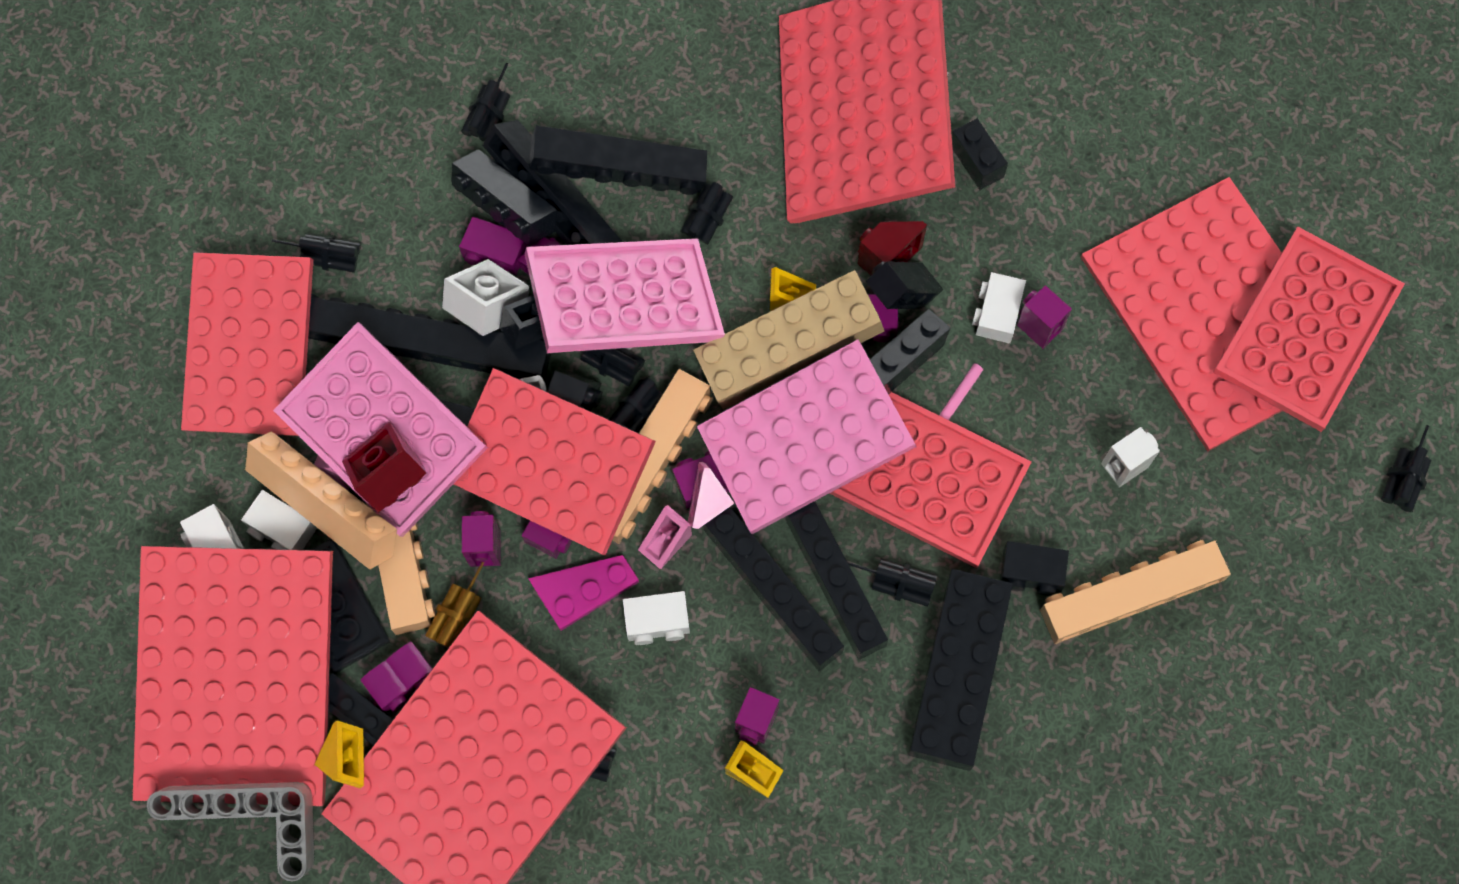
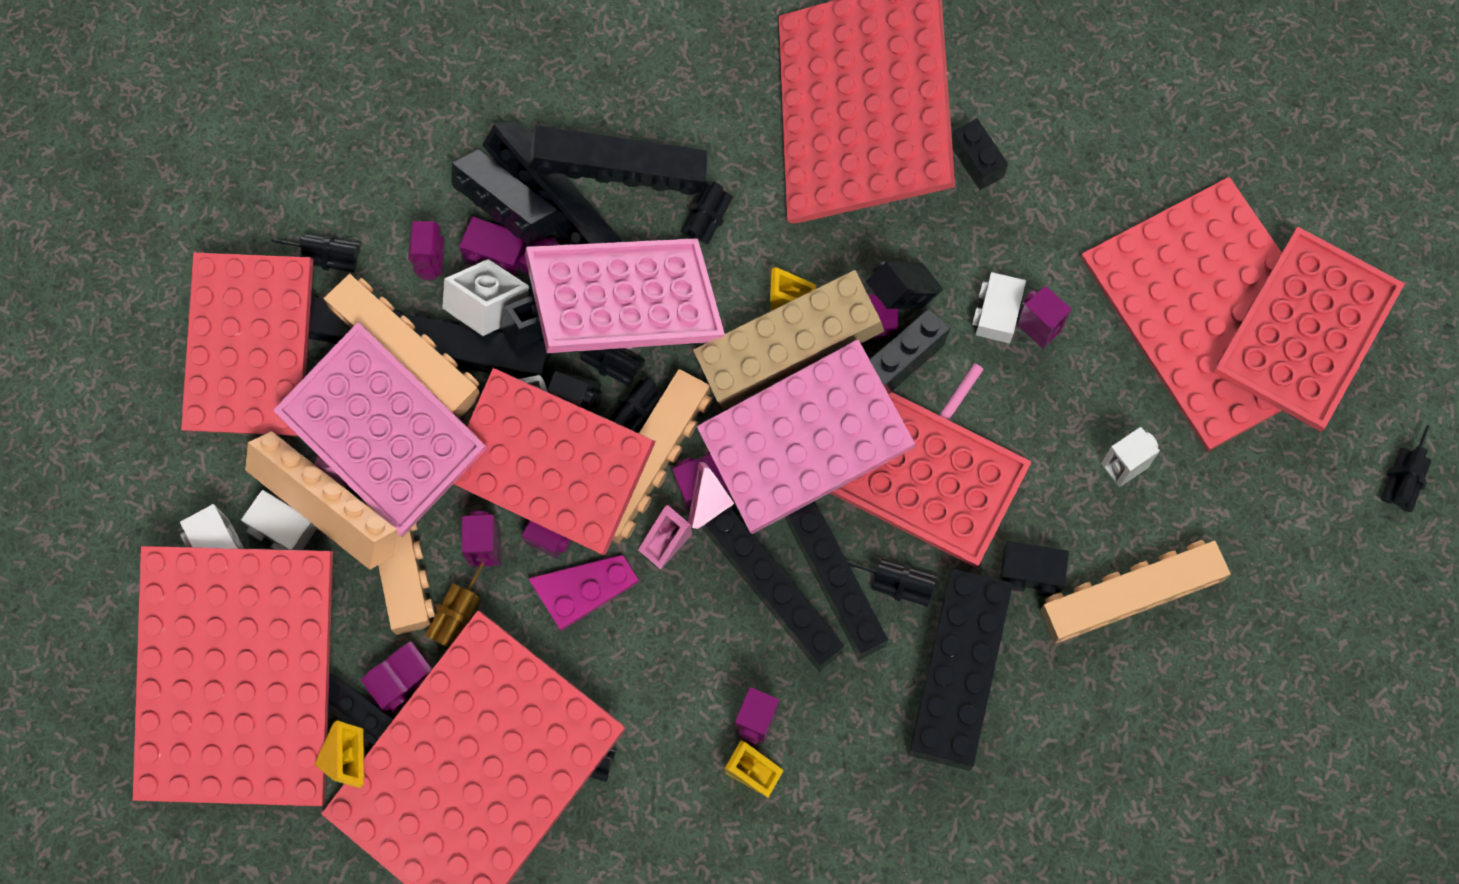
light grey beam [147,782,314,882] -> none
black tile [312,539,390,673] -> none
dark red slope [342,422,427,513] -> none
black piece [461,63,511,142] -> none
white brick [623,591,690,645] -> none
dark red slope [857,221,927,276] -> none
none -> light nougat brick [324,274,481,419]
none -> magenta brick [408,221,445,280]

